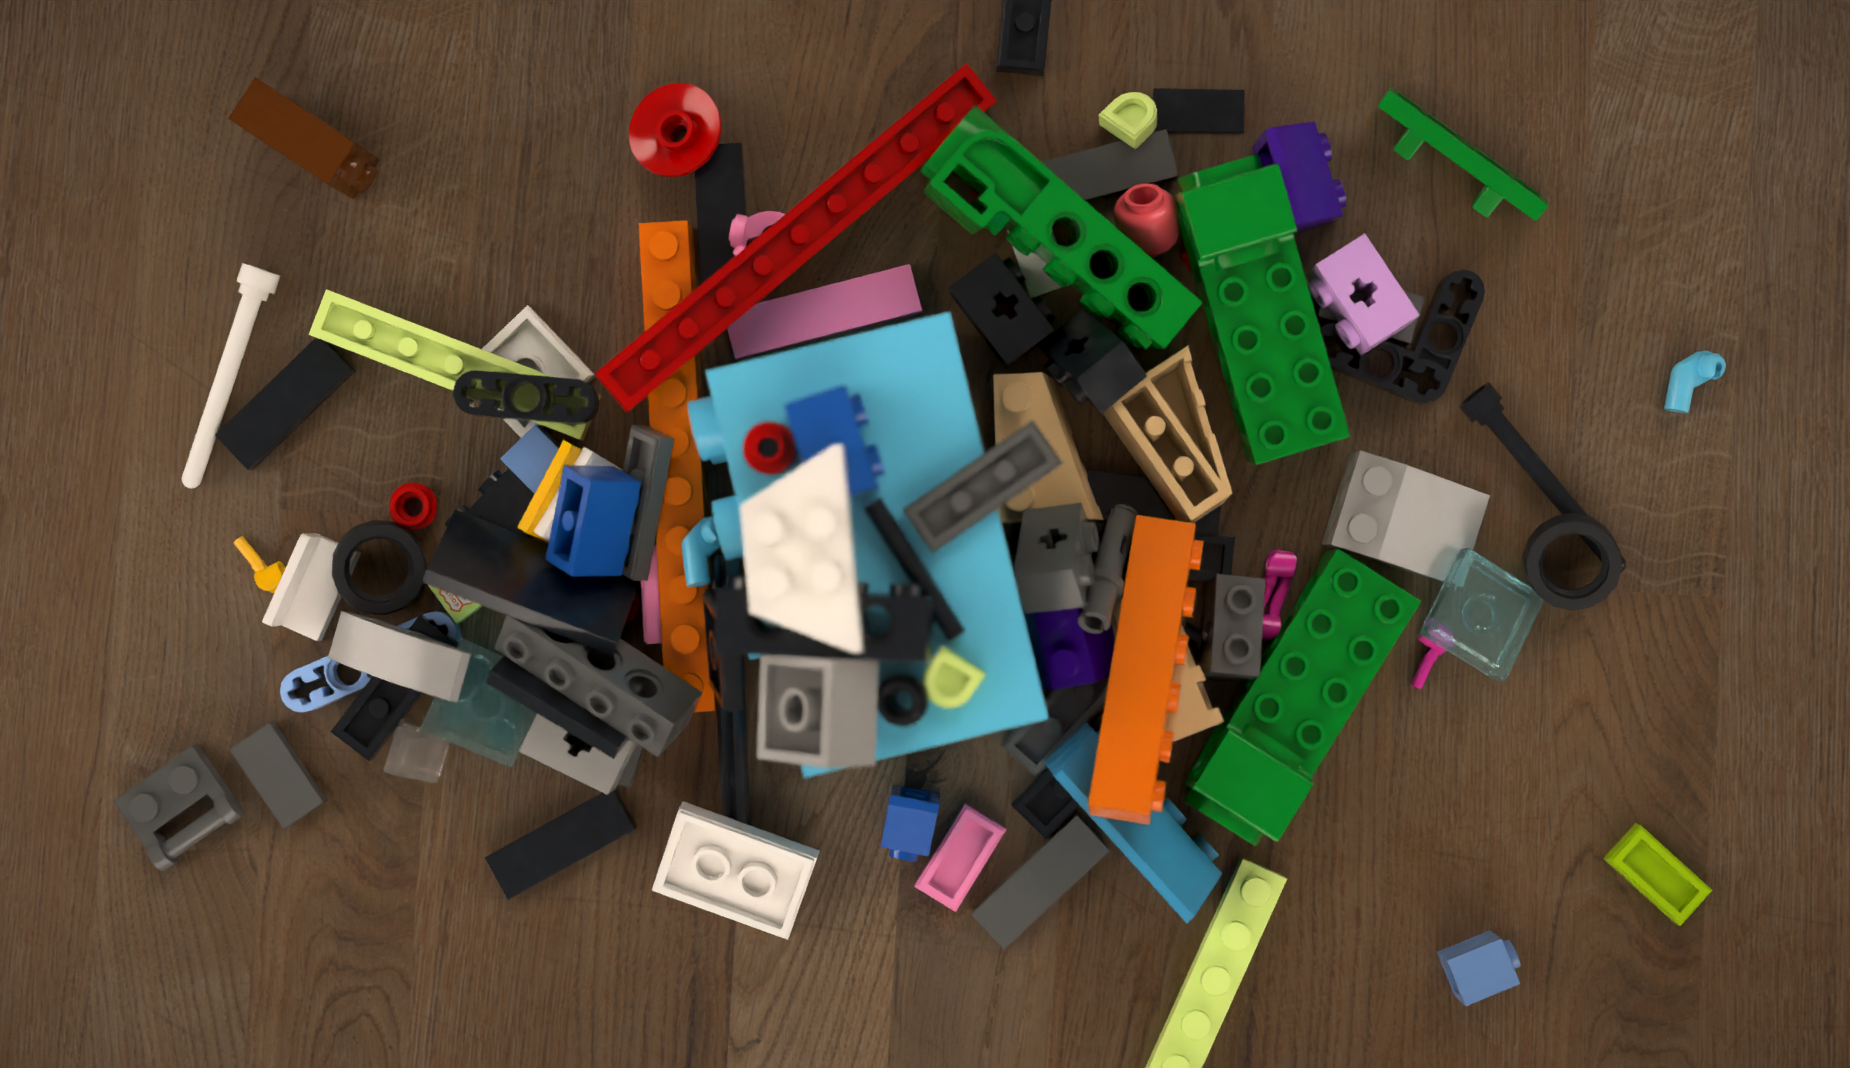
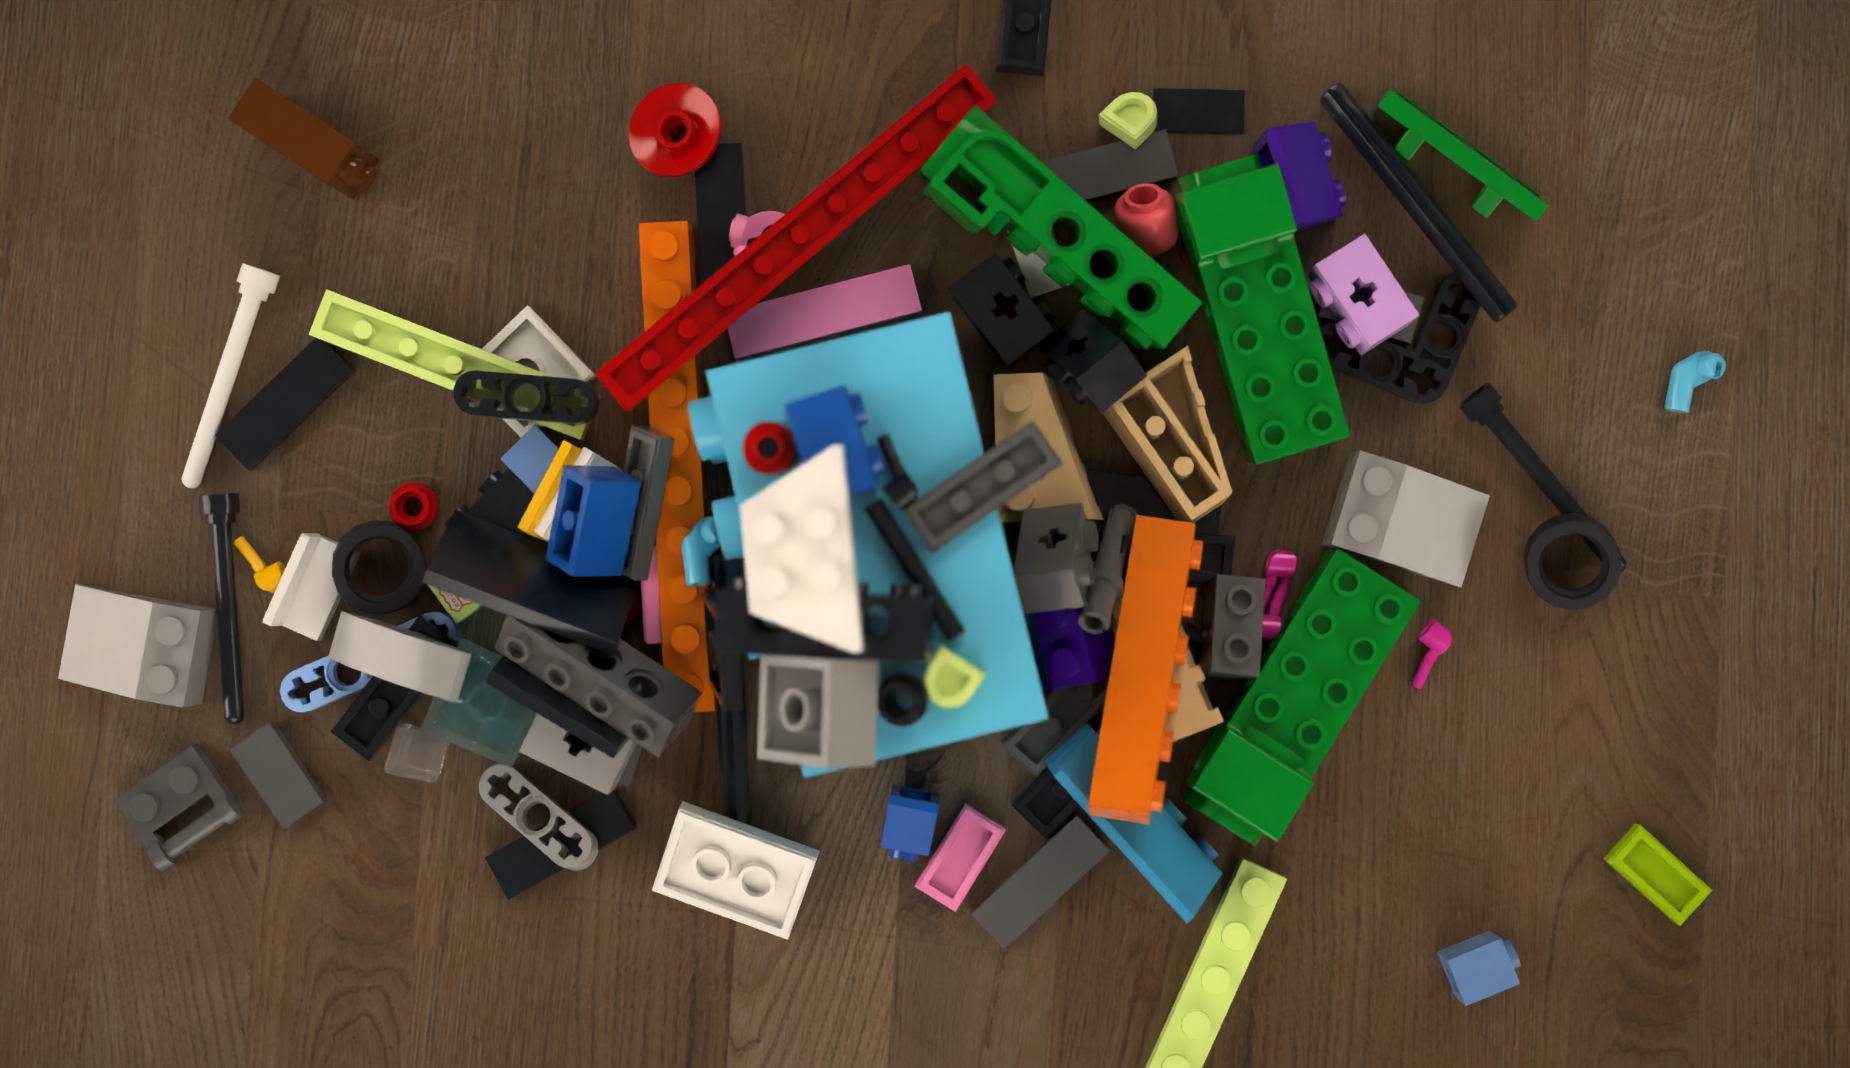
clear light blue tile [1419,548,1544,682] -> none
none -> slope [58,584,218,708]
none -> black piece [199,493,244,724]
none -> light grey beam [479,764,598,871]
none -> black hand [877,434,919,510]
none -> black axle [1320,83,1517,322]

